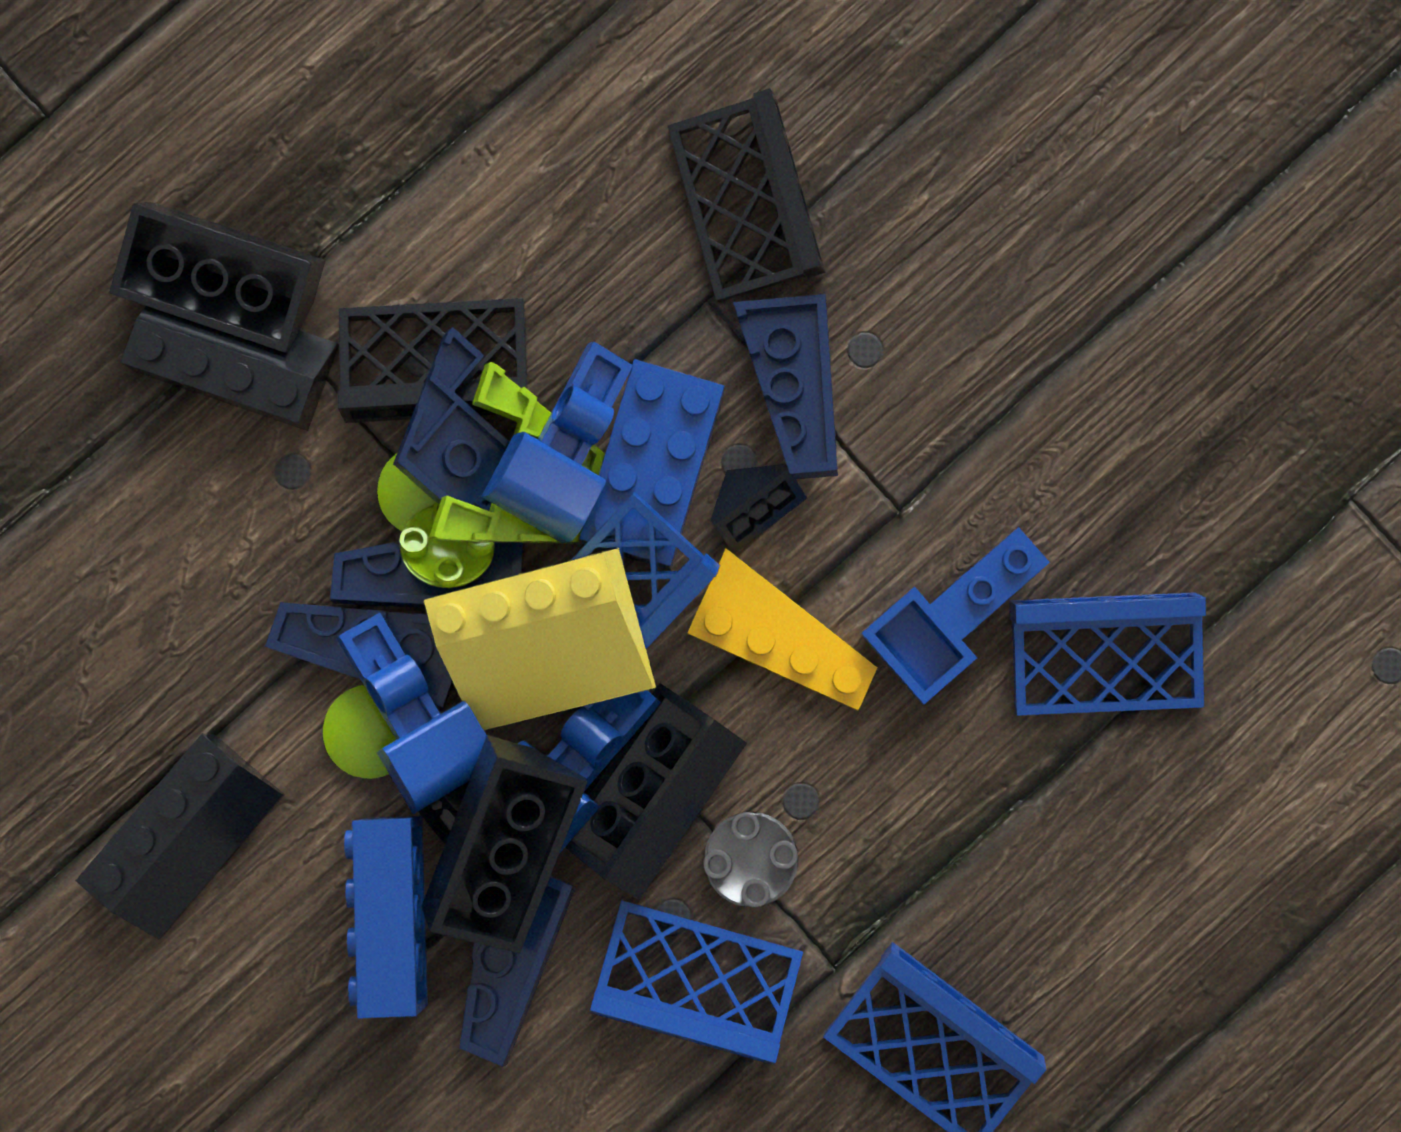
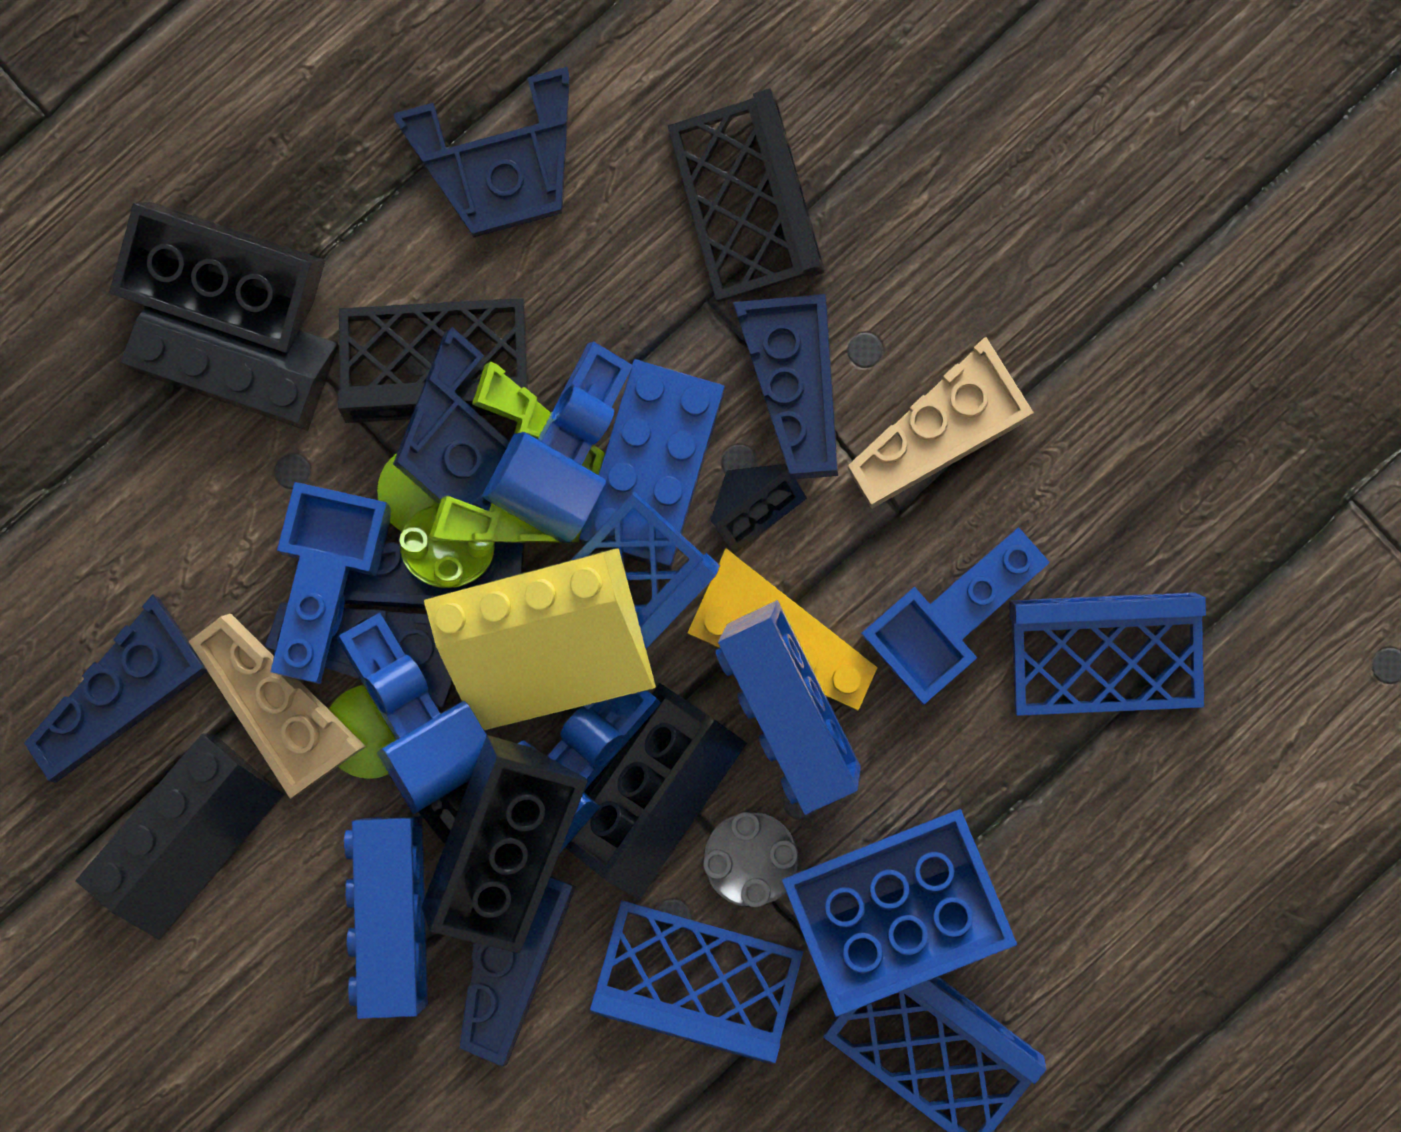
none -> dark blue wing [24,594,208,783]
none -> tan wing [189,614,366,799]
none -> blue plate [270,482,391,684]
none -> dark blue wing [393,67,570,238]
none -> blue brick [716,600,861,815]
none -> blue slope [782,809,1017,1017]
none -> tan wing [848,336,1034,509]

